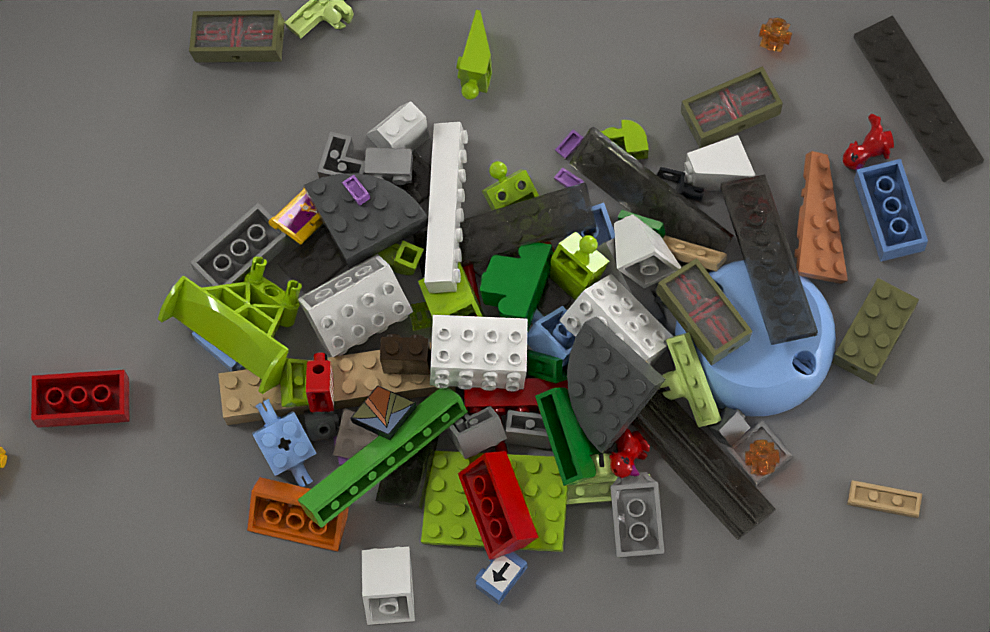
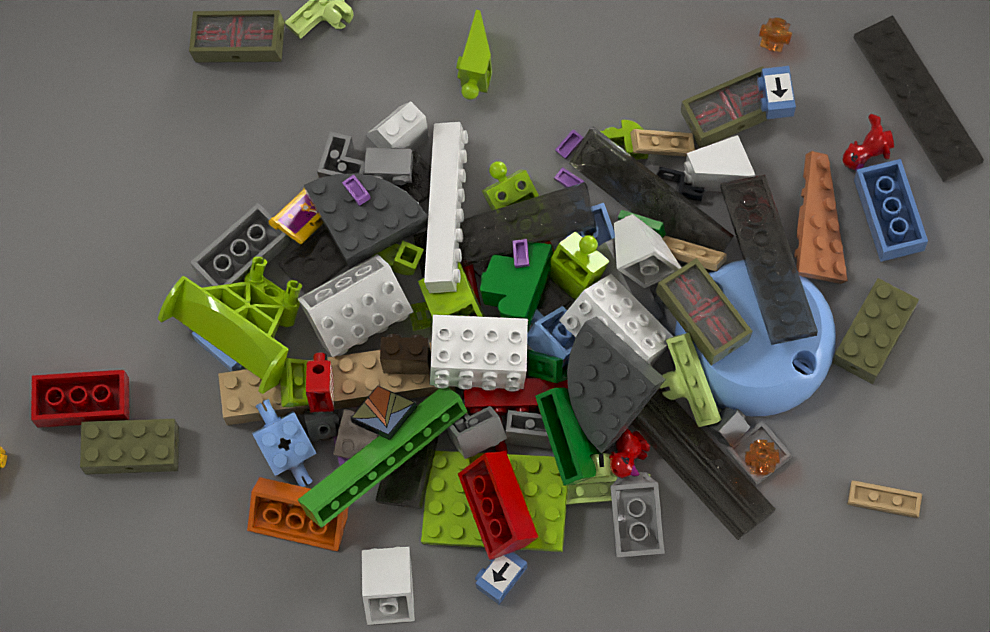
none -> olive brick [80,419,179,474]
none -> medium lavender piece [513,239,530,268]
none -> tan tile [630,129,695,157]
none -> brick [757,66,796,119]

